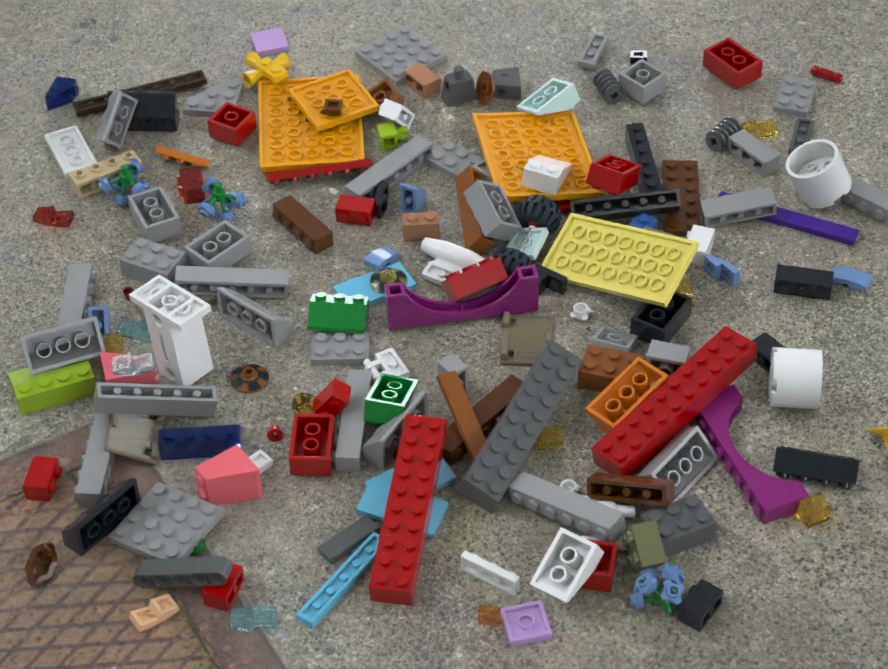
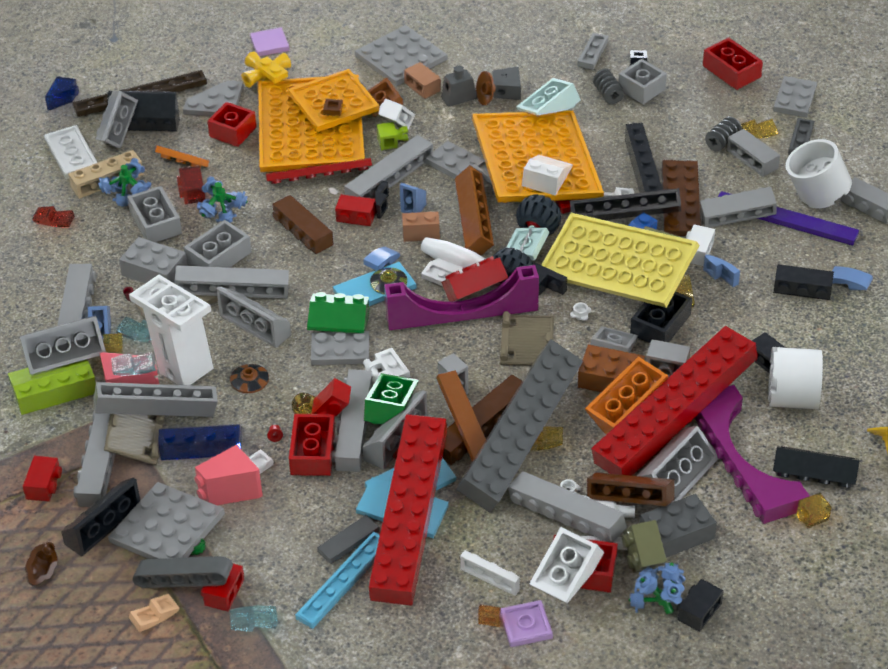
light grey brick [463,179,523,241] -> none
red brick [586,154,642,196] -> none
red axle [810,65,843,84] -> none

